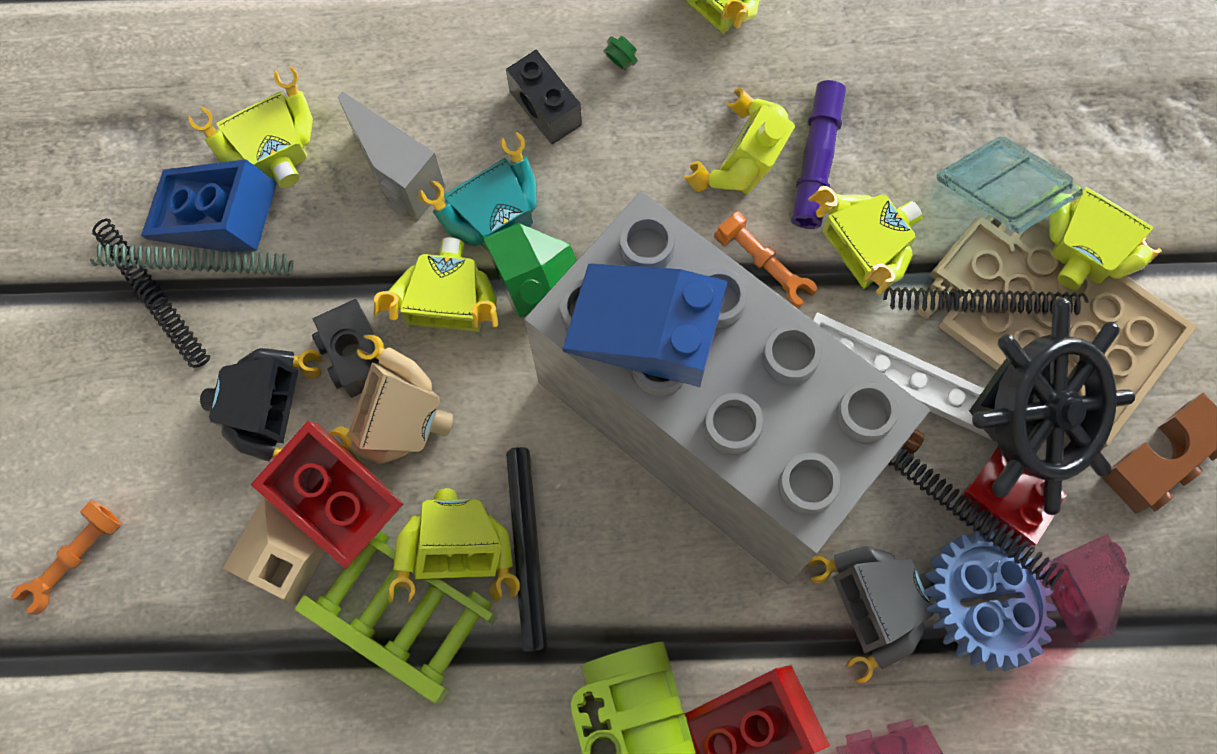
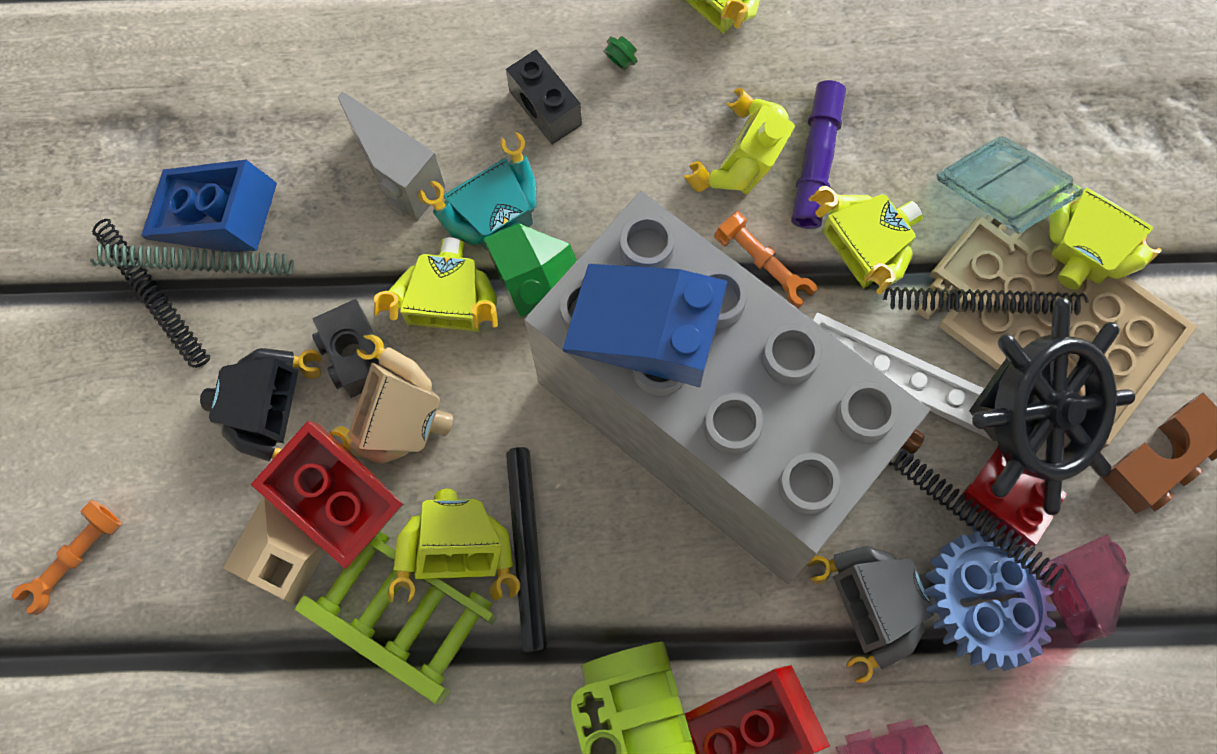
neon yellow torso [188,66,313,188] -> none

